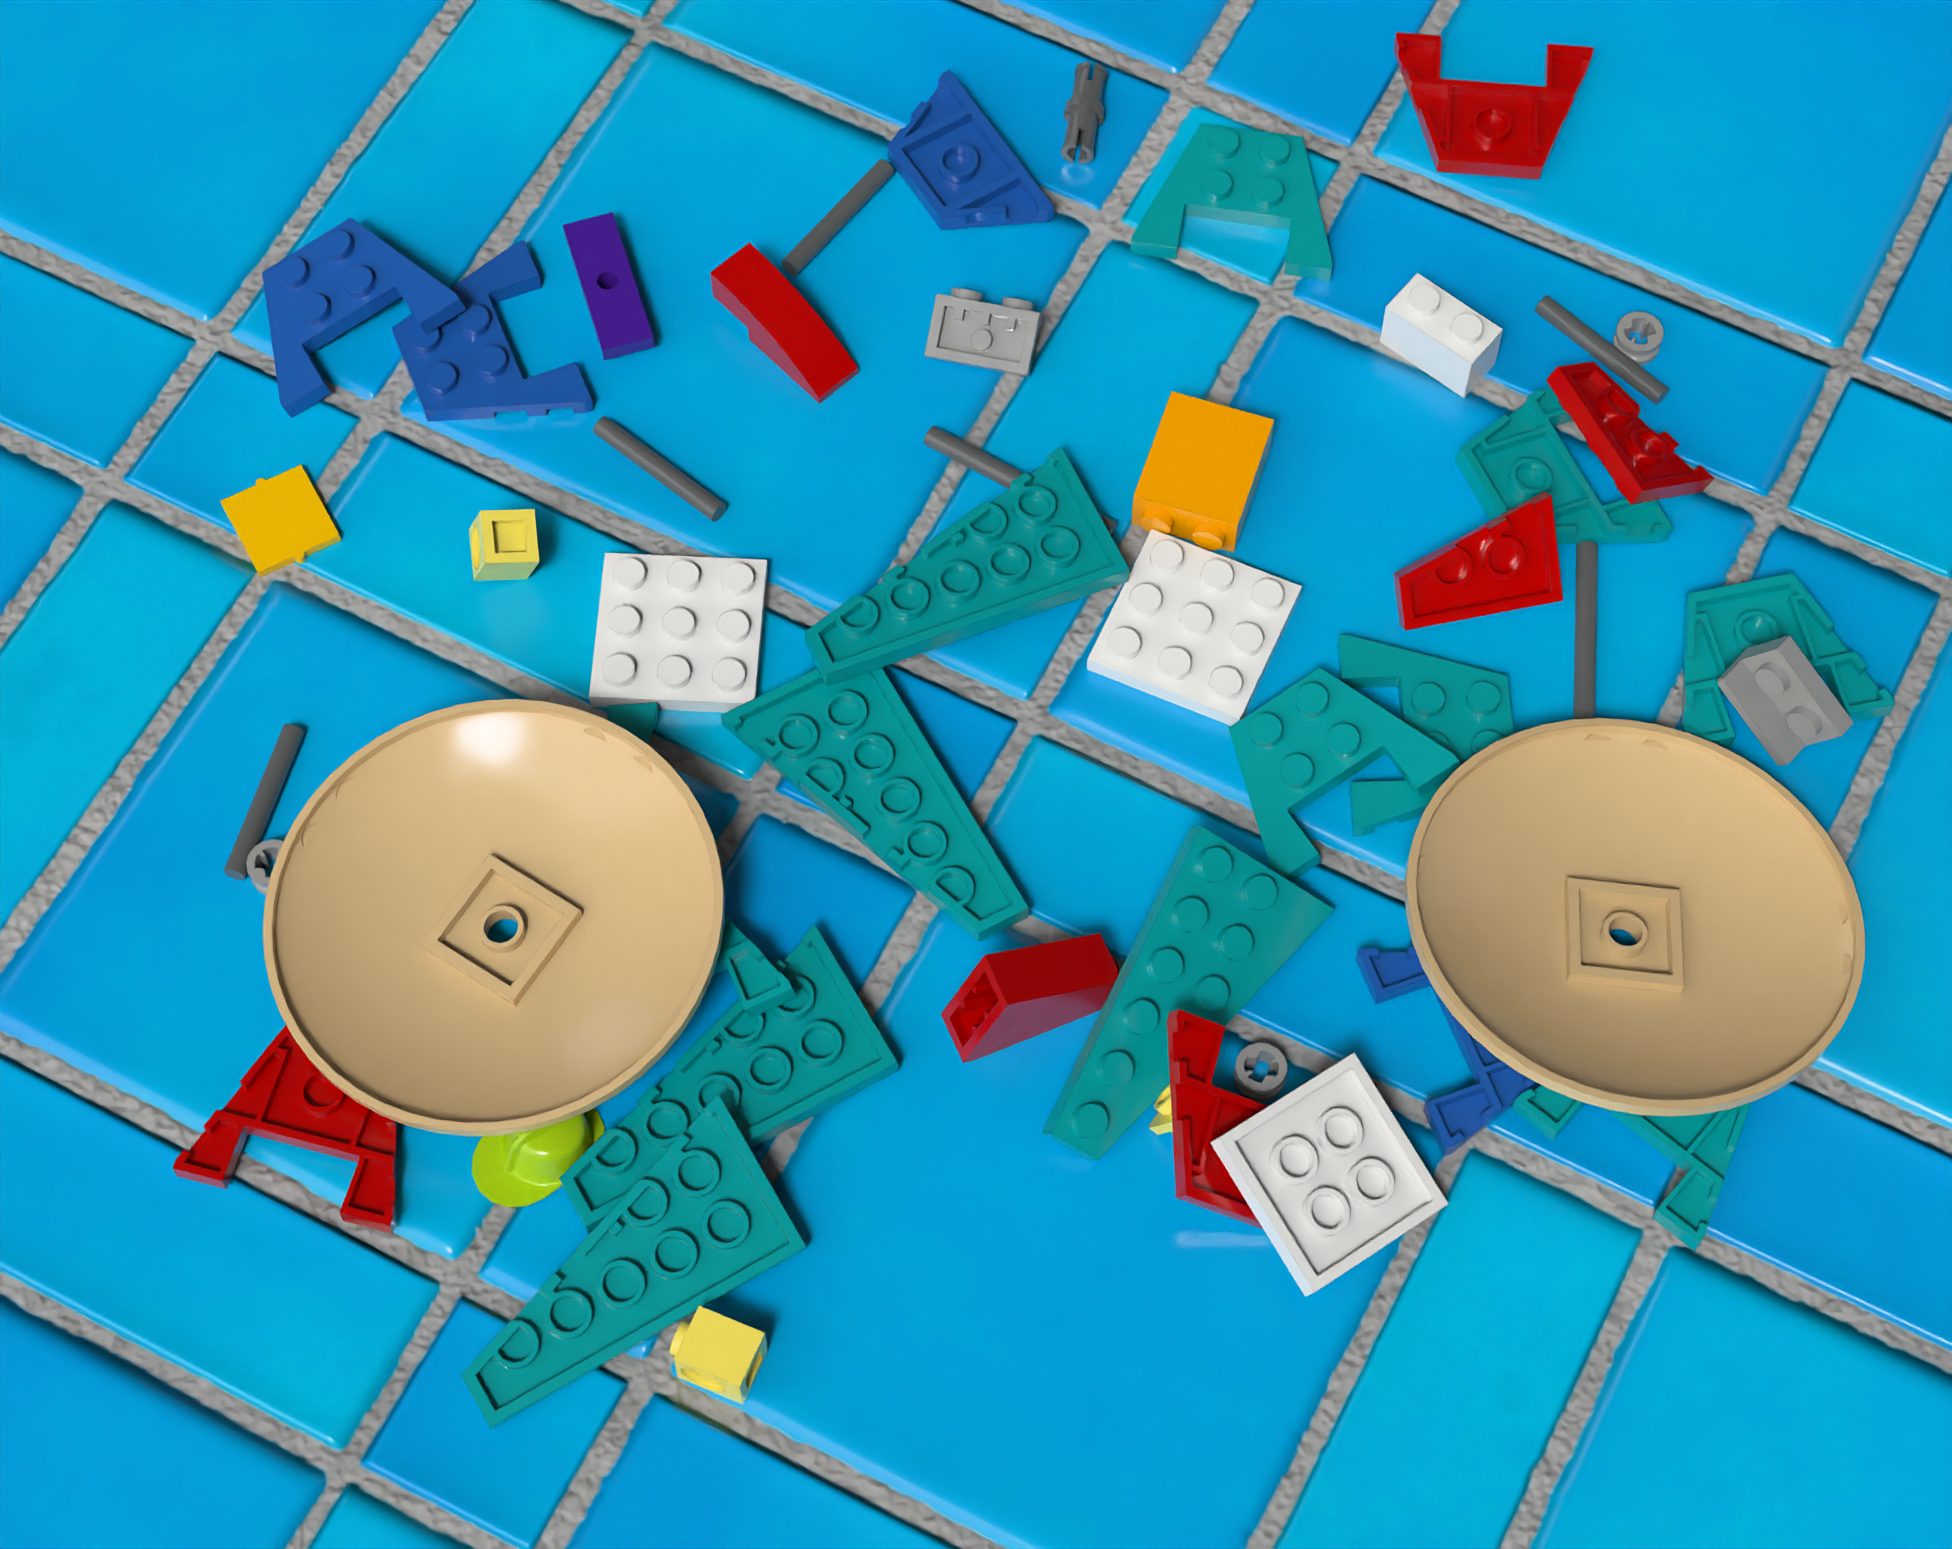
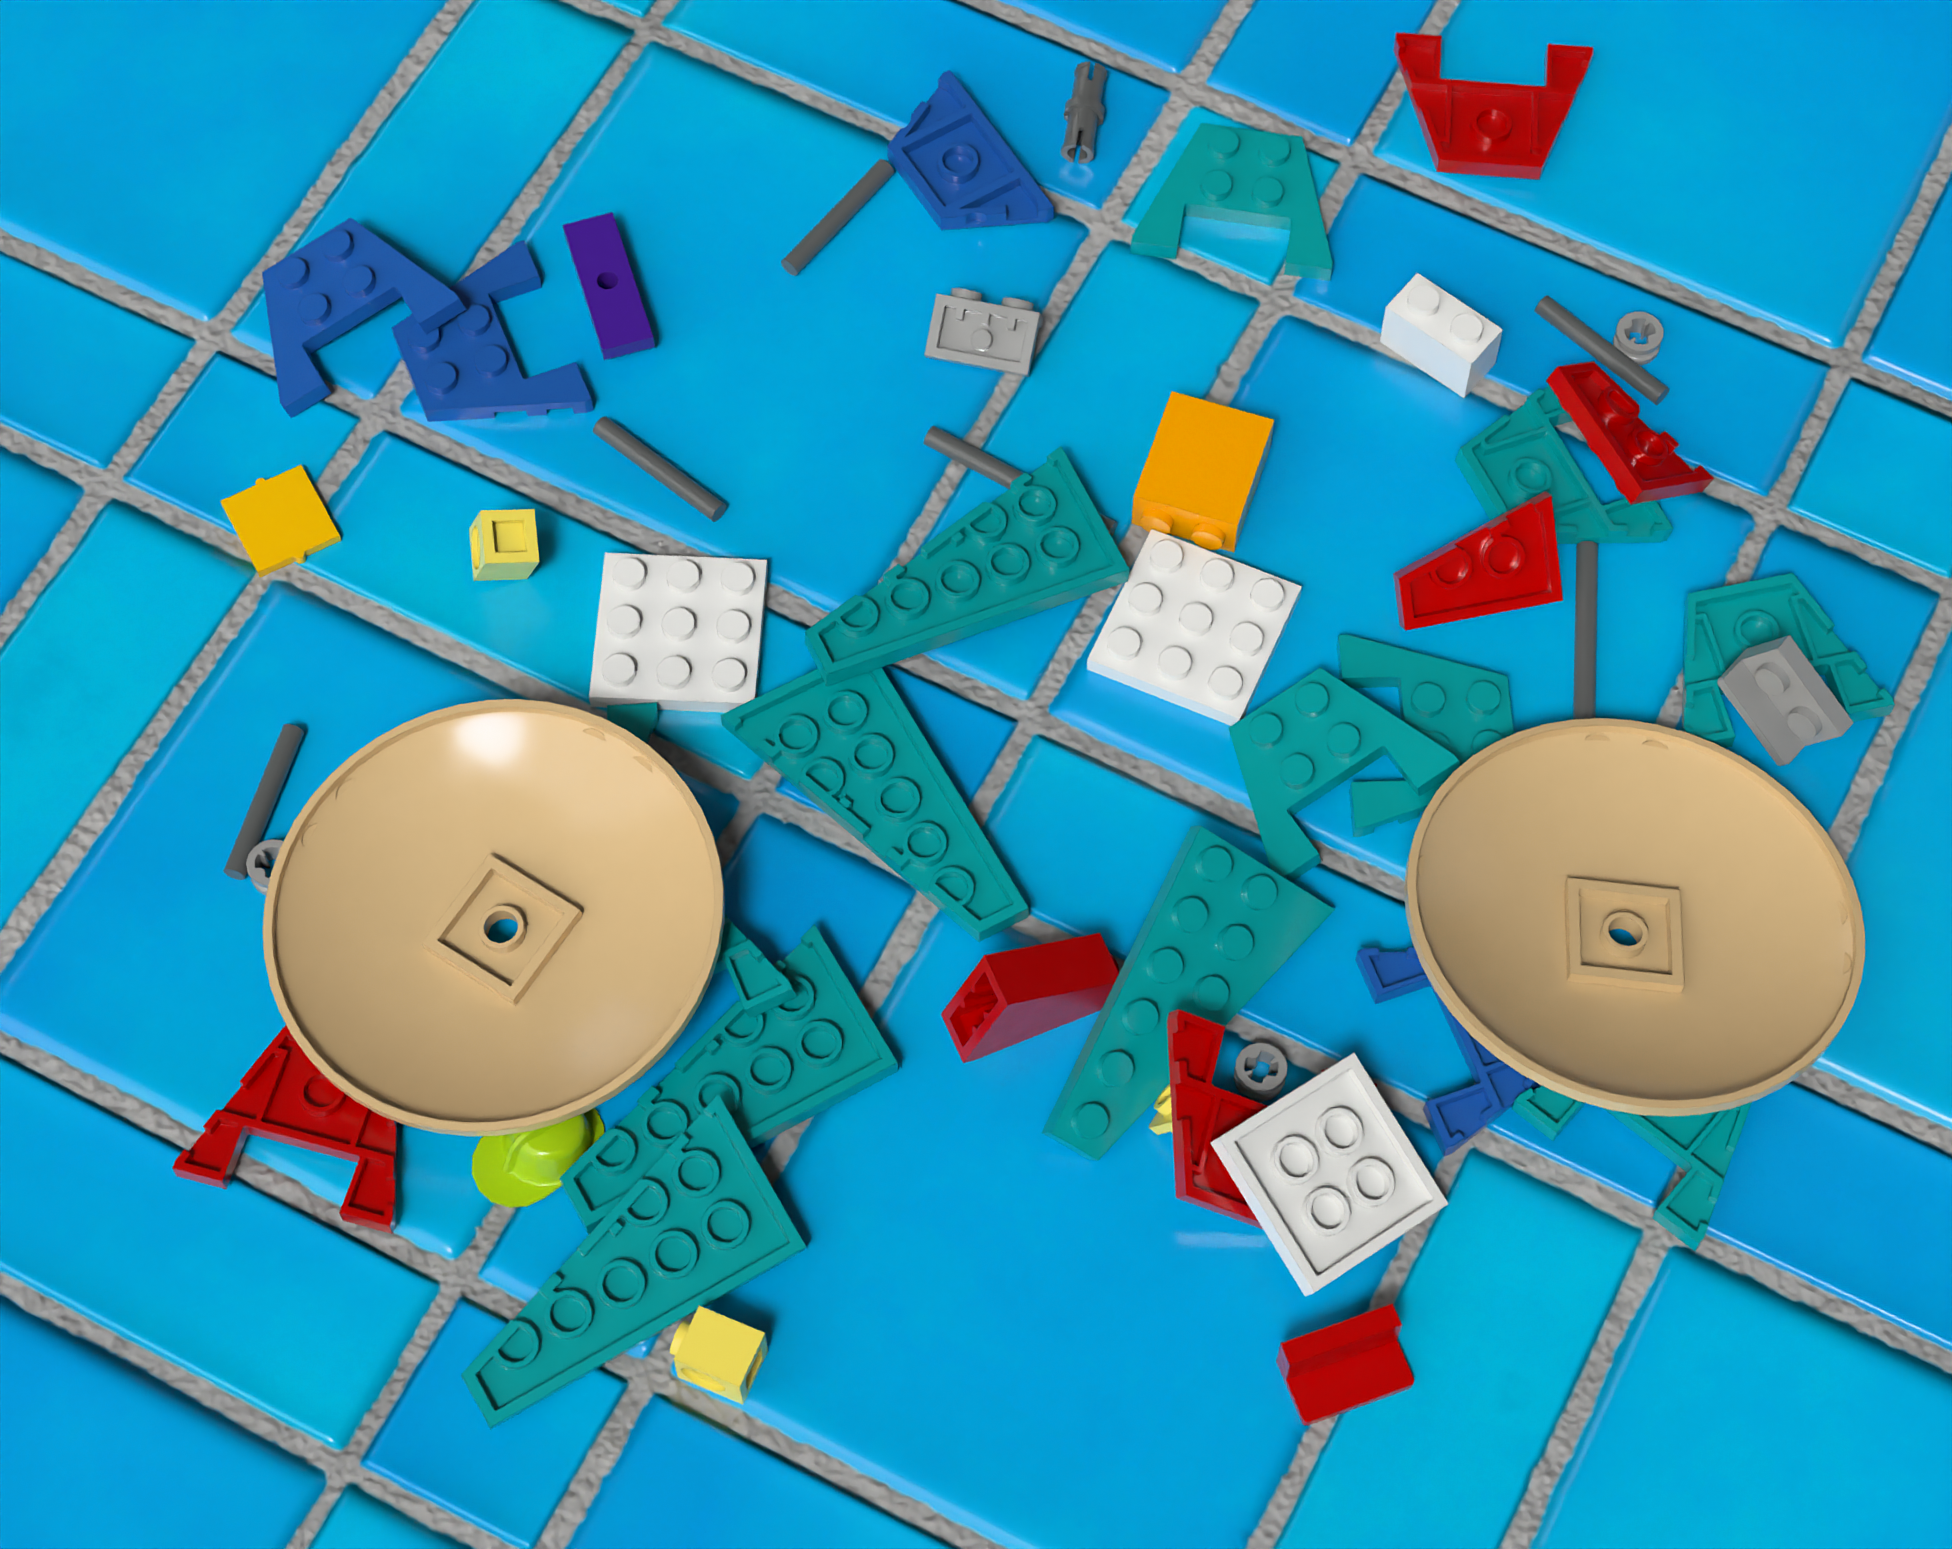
red slope [710,242,858,404] -> none
none -> red panel [1276,1303,1414,1426]

